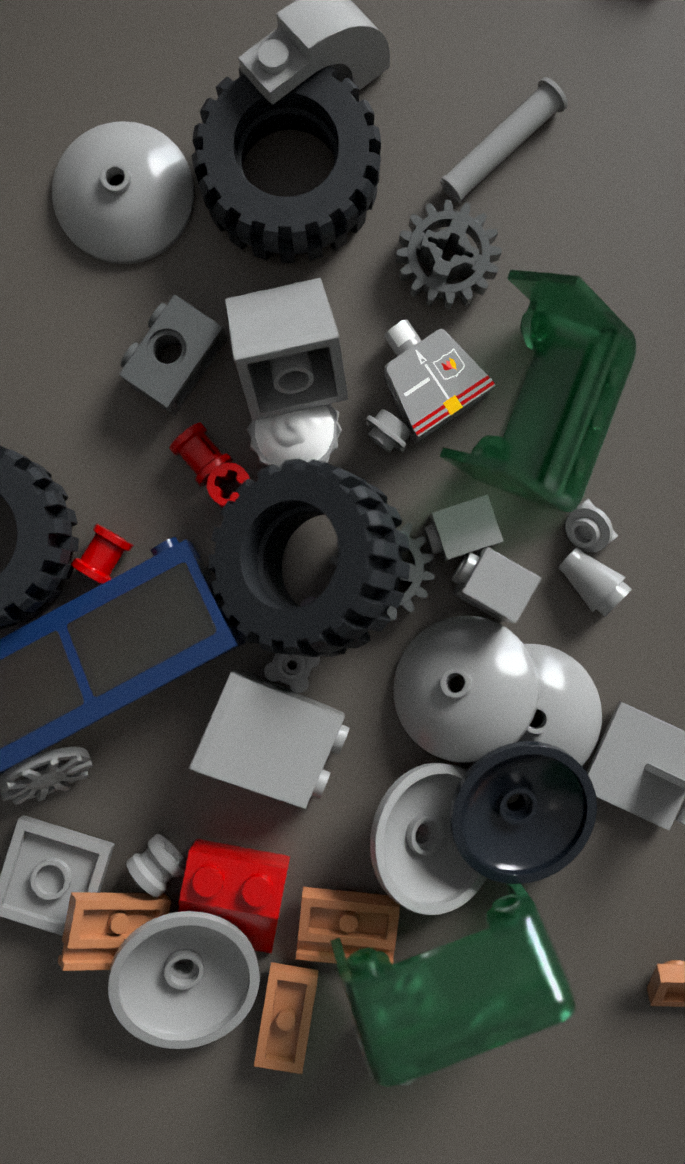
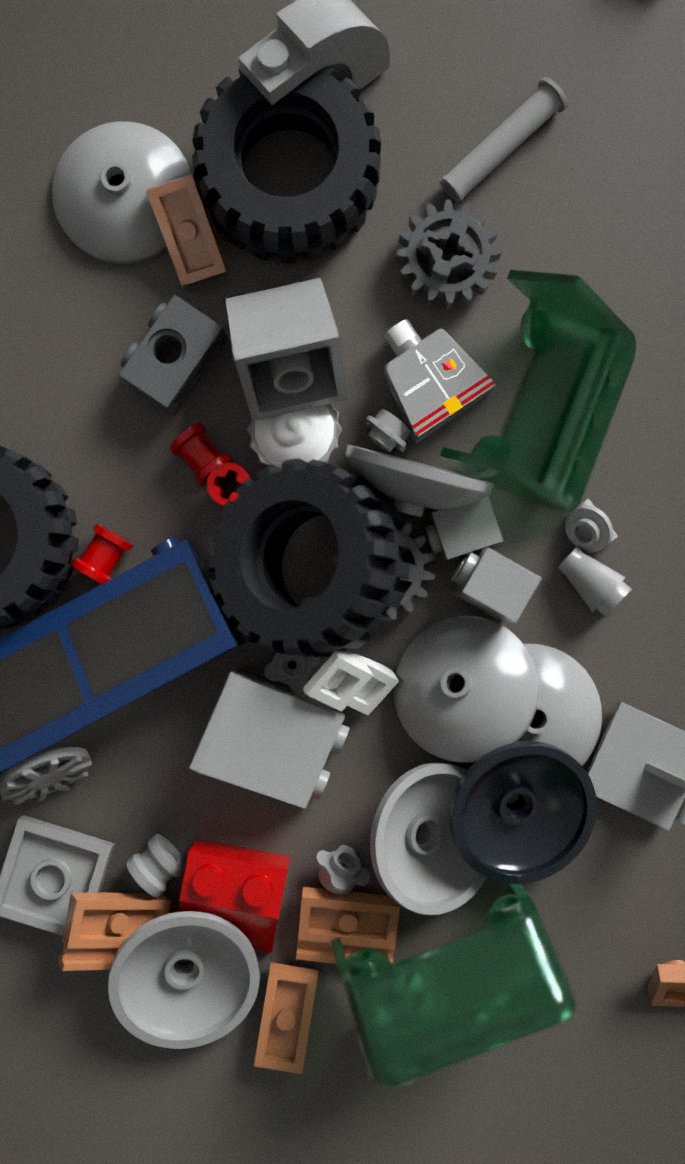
none -> nougat plate [146,173,228,286]
none -> white slope [303,651,399,715]
none -> light grey plate [315,845,370,895]
none -> light grey dish [345,445,494,517]

